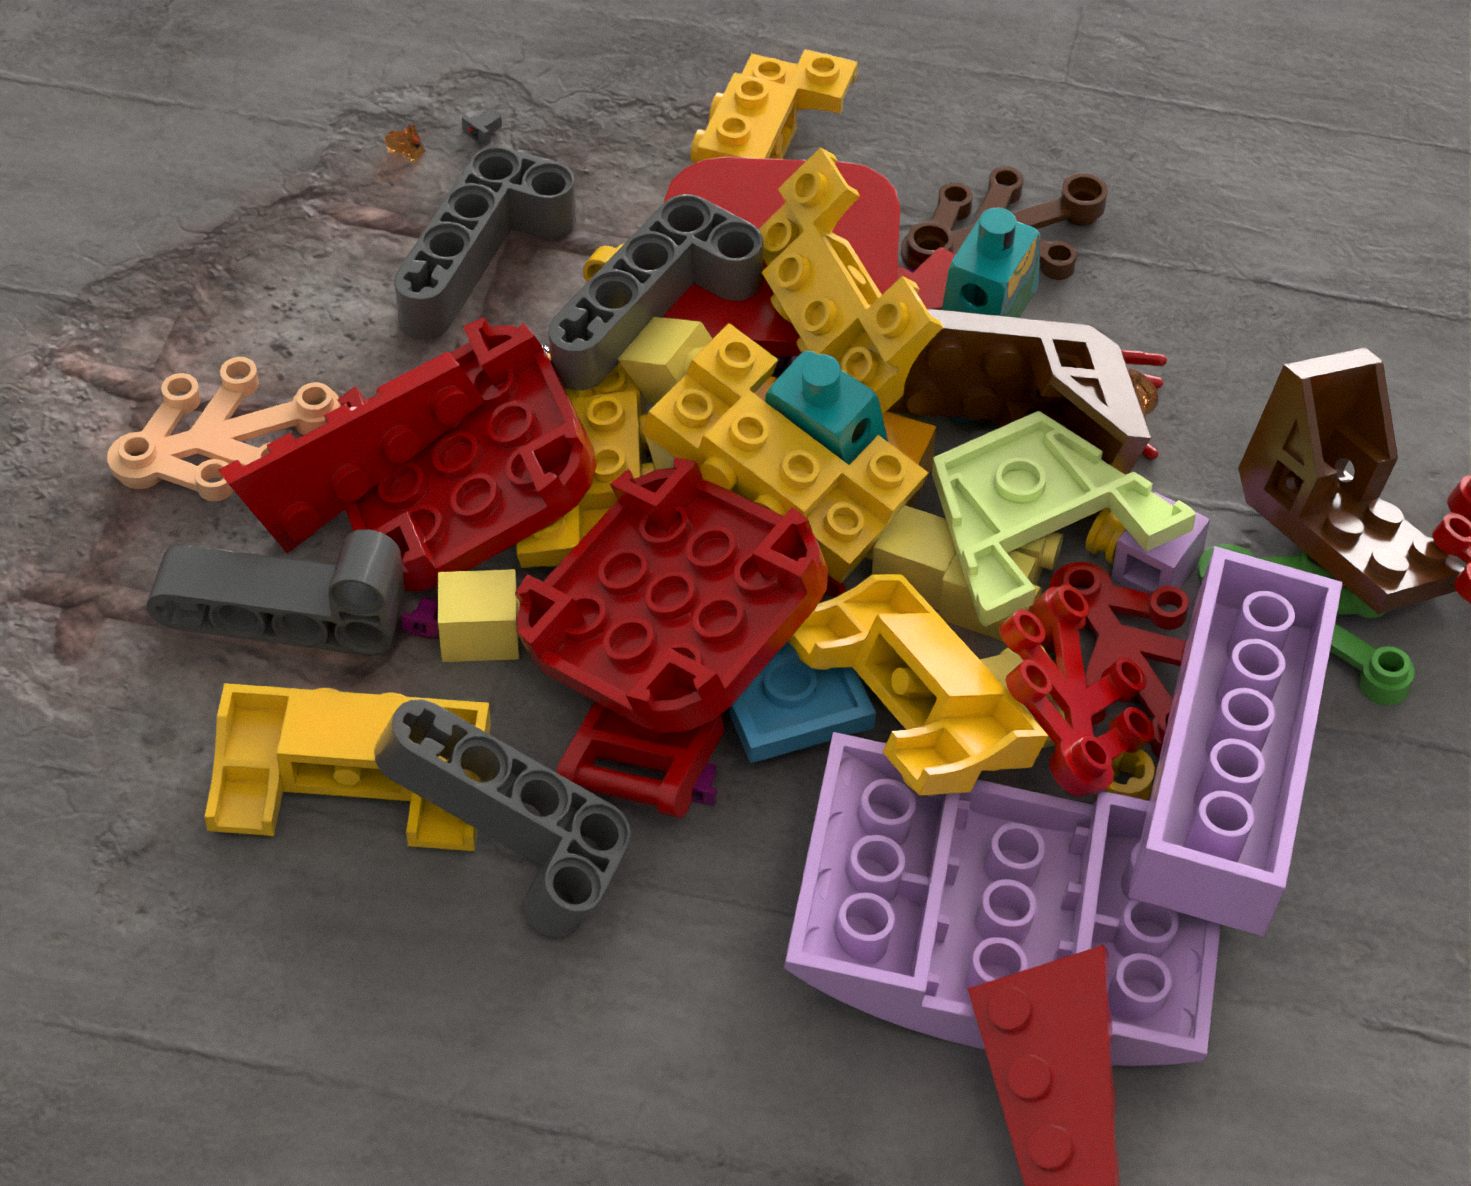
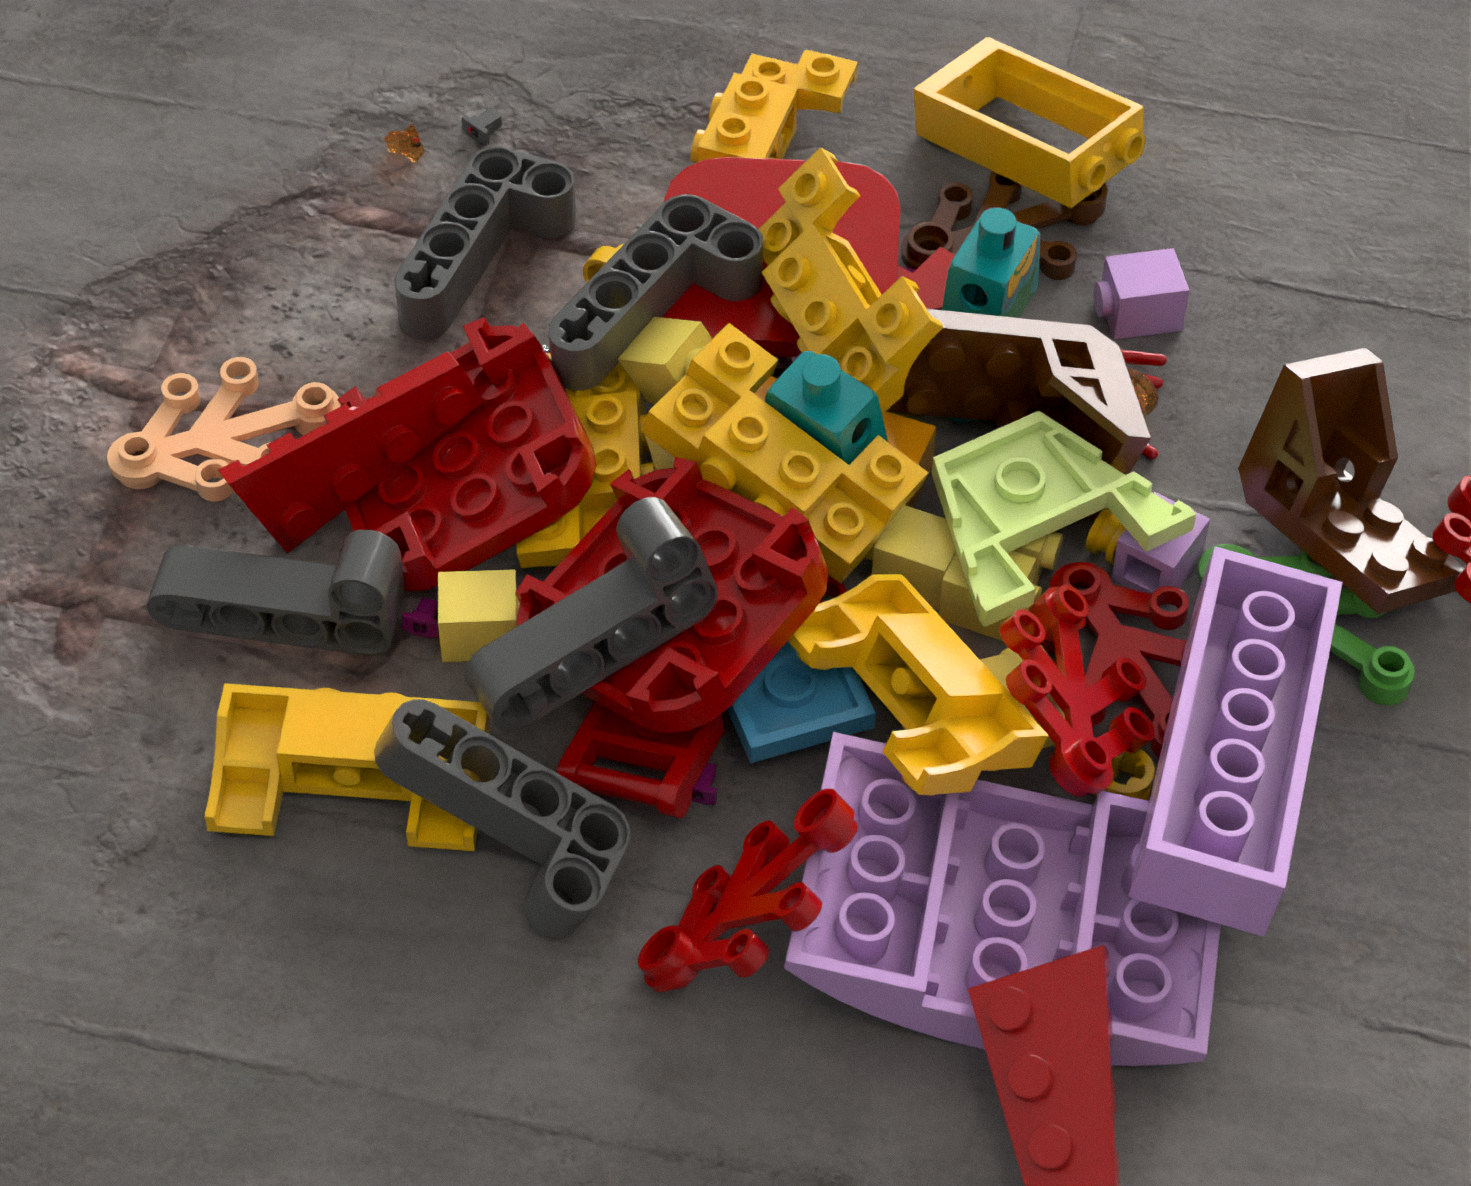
none -> dark grey beam [464,497,718,731]
none -> red plant [638,788,858,993]
none -> yellow window [913,37,1146,208]
none -> lavender brick [1093,248,1190,340]

